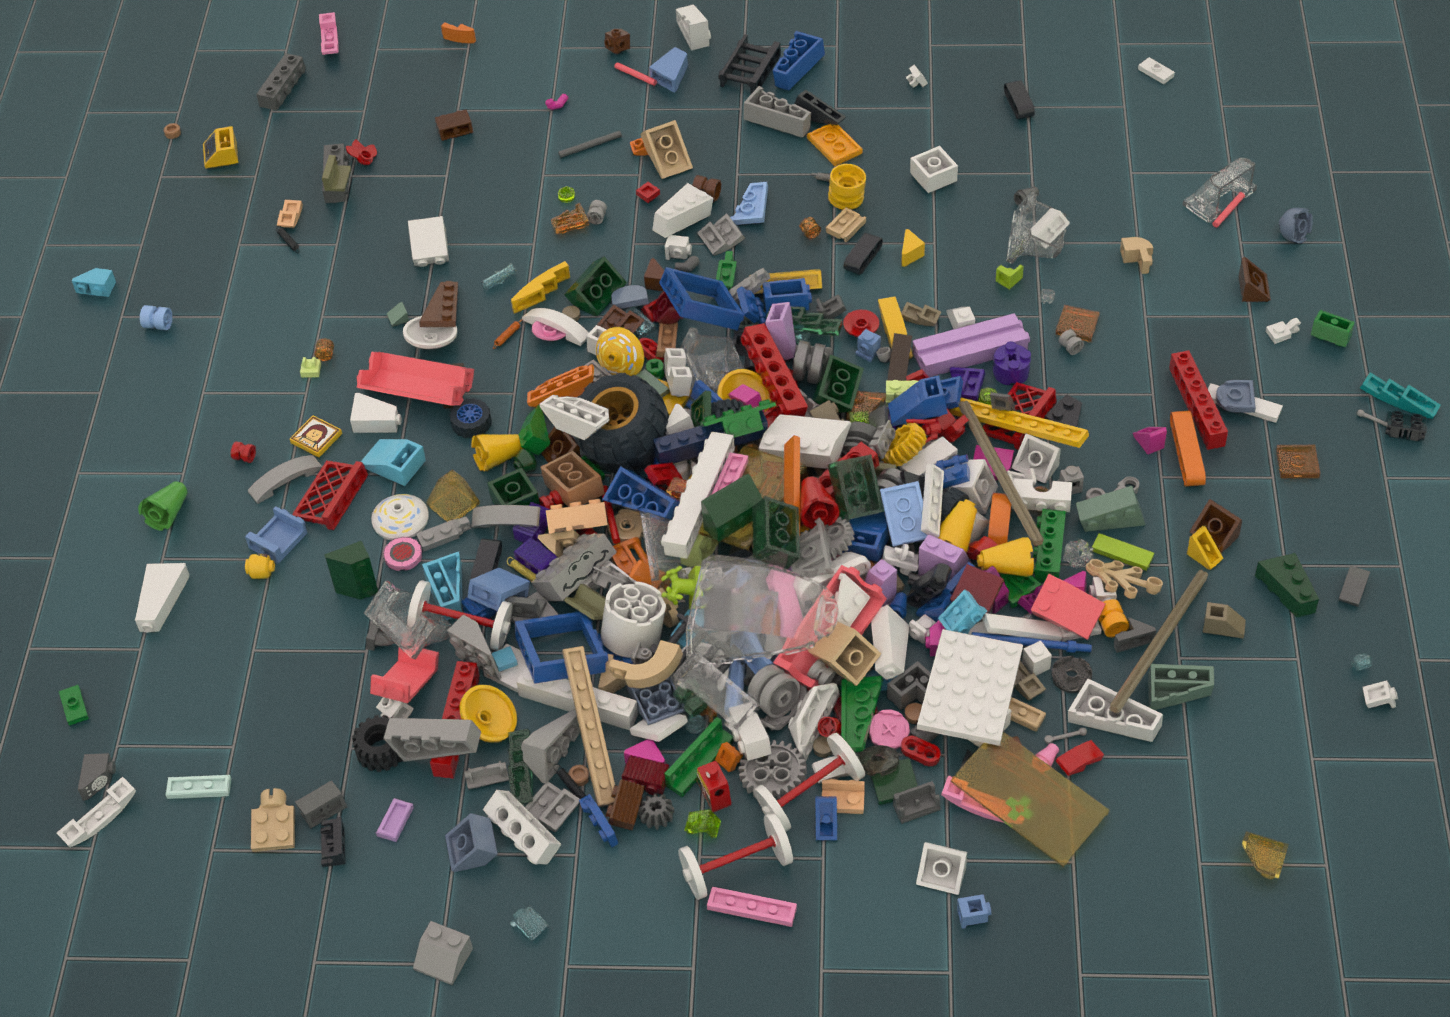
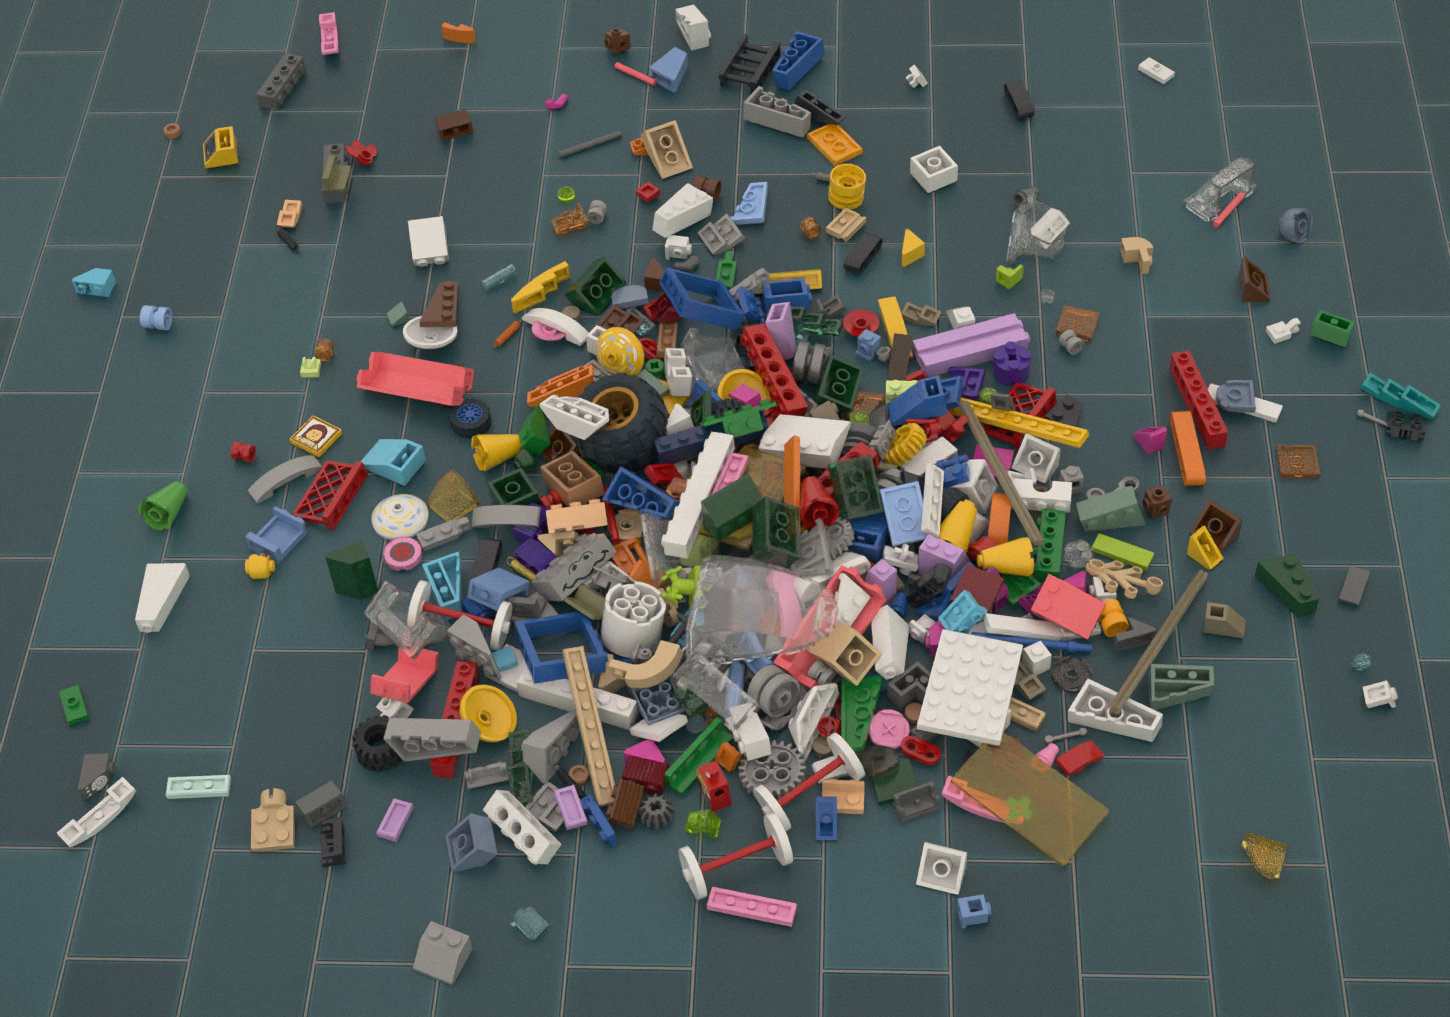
white slope [350,393,401,433] -> none
none -> lavender tile [554,785,587,830]
none -> reddish brown brick [1142,485,1172,519]

